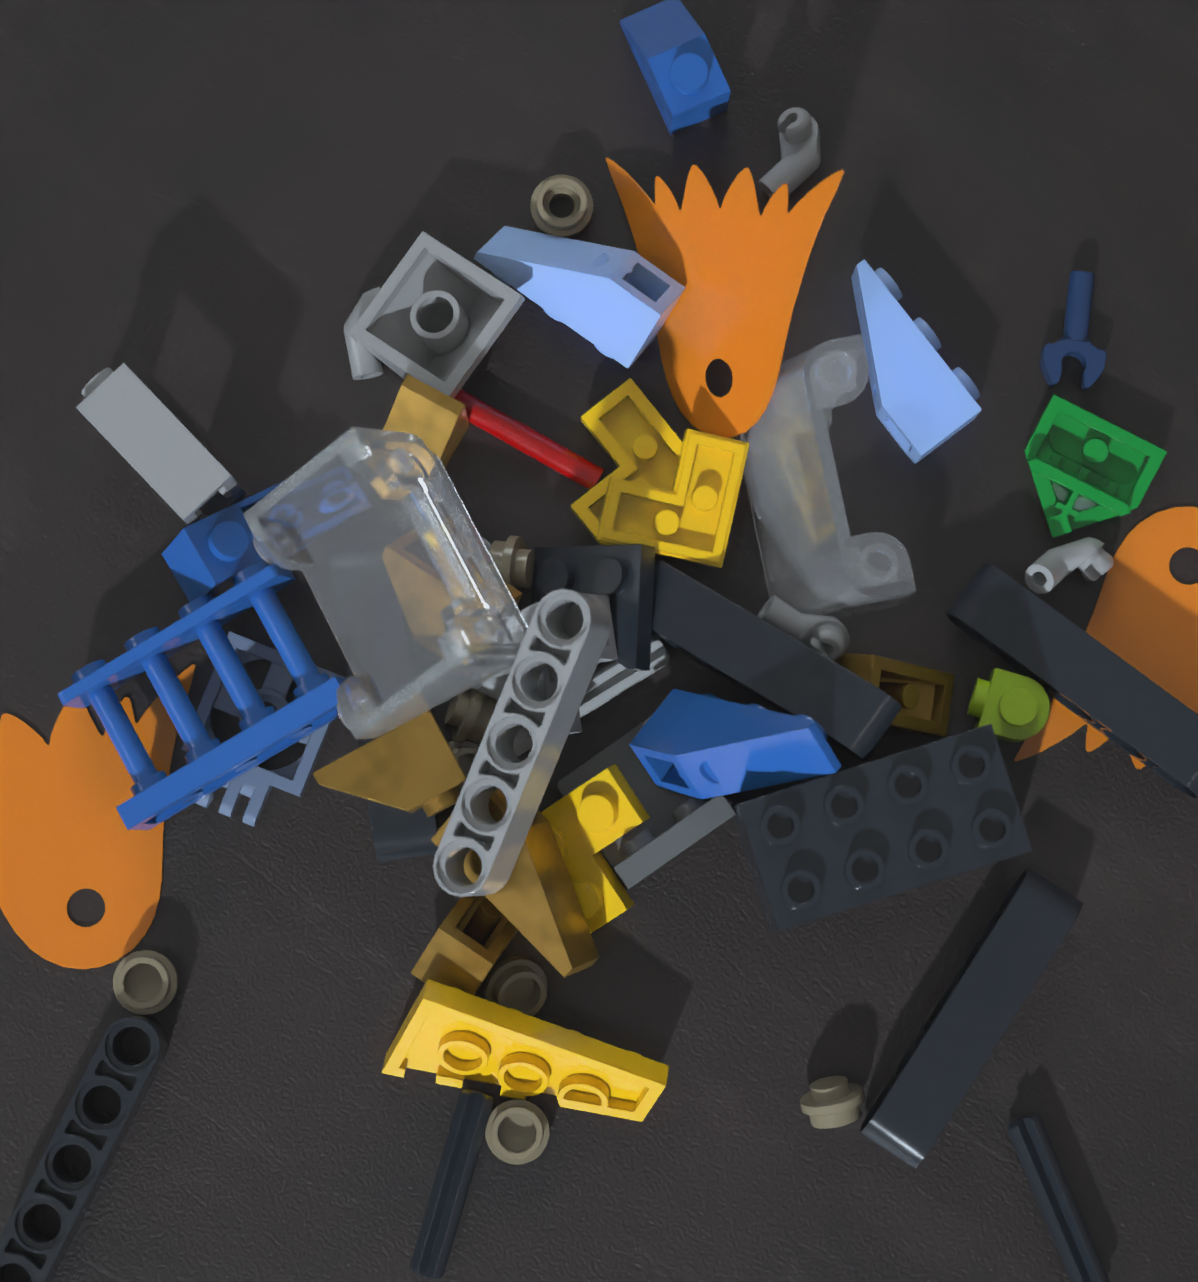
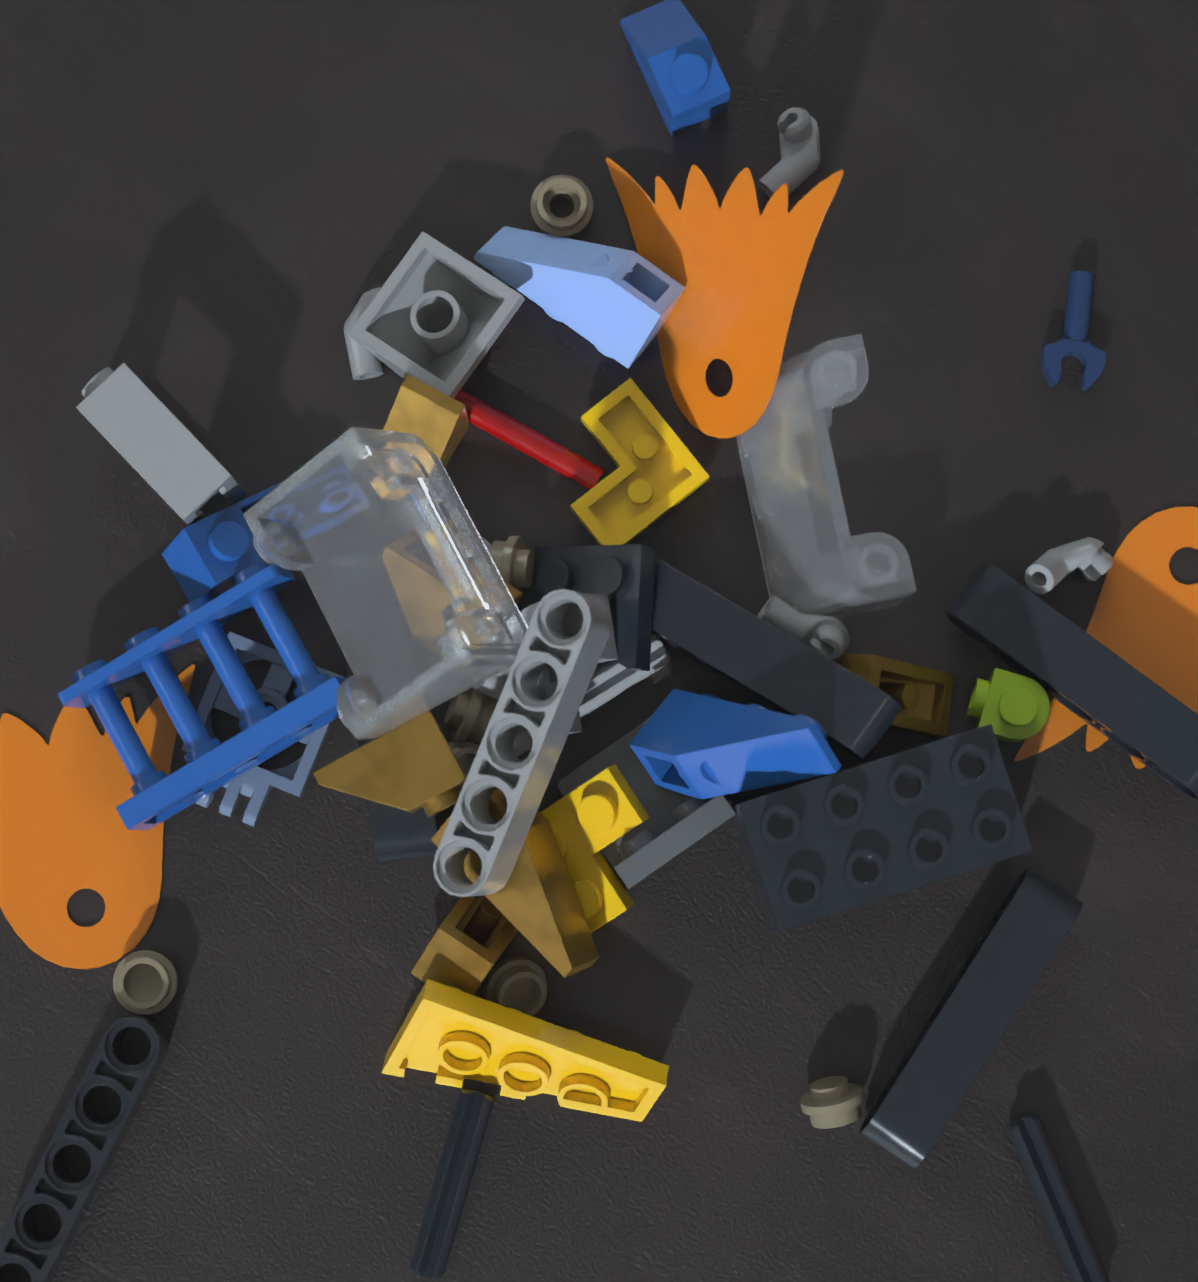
dark tan plate [485,1099,550,1165] -> none
yellow tile [596,429,750,568] -> none
light blue slope [851,259,982,465] -> none
green slope [1024,394,1167,538] -> none

